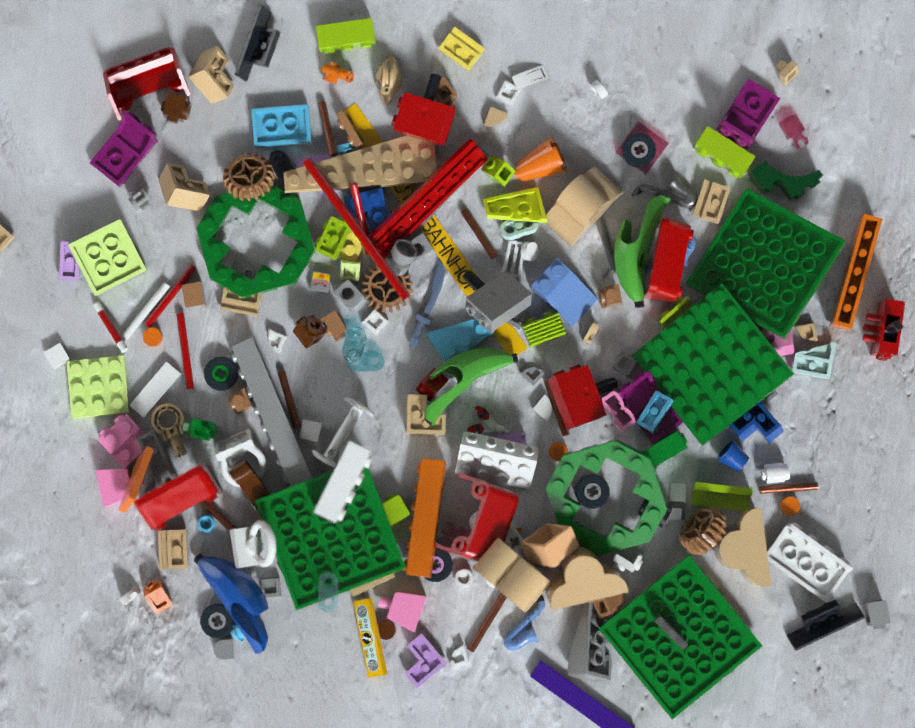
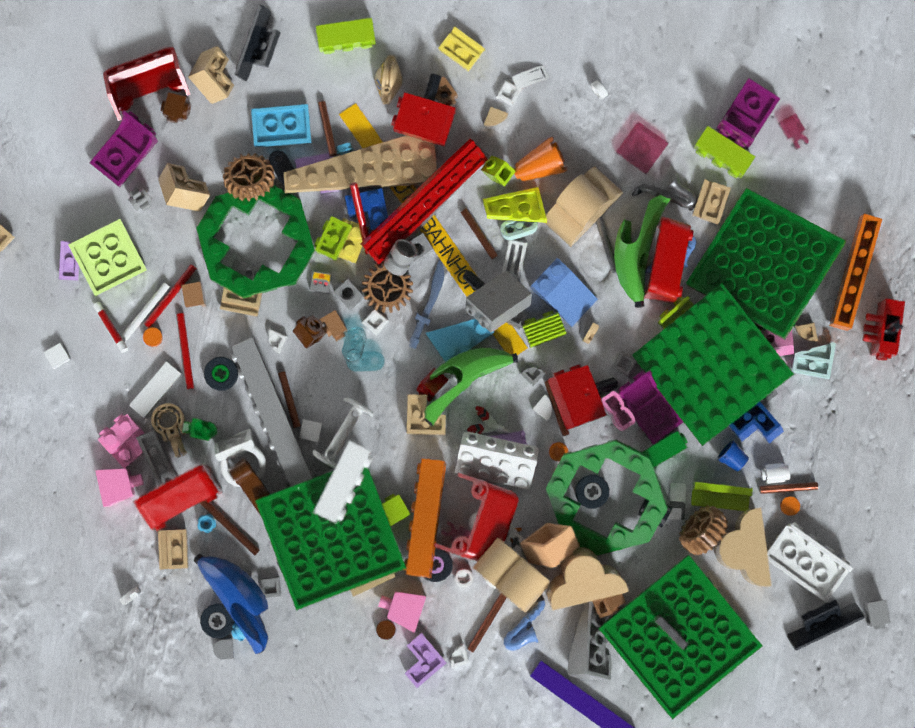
yellowish green plate [67,355,130,419] -> none
orange tile [119,446,154,513] -> none
bracket [143,579,173,614] -> none
medium nougat brick [229,388,253,415] -> none
white tile [230,520,276,568] -> none
red piece [303,158,410,300] -> none
clear light blue plate [318,573,339,612] -> none
orange plate [321,62,354,84] -> none
medium nougat plate [336,110,366,148] -> none
yellowish green tile [340,259,361,281] -> none
tile [353,598,387,678] -> none
white tile [521,242,539,261] -> none
medium nougat brick [598,284,622,308] -> none
white bracket [612,554,643,573] -> none
black bush [622,133,656,168] -> none
medium azure plate [636,390,673,434] -> none
dark green arch [748,160,823,201] -> none
tan tile [776,60,799,86] -> none

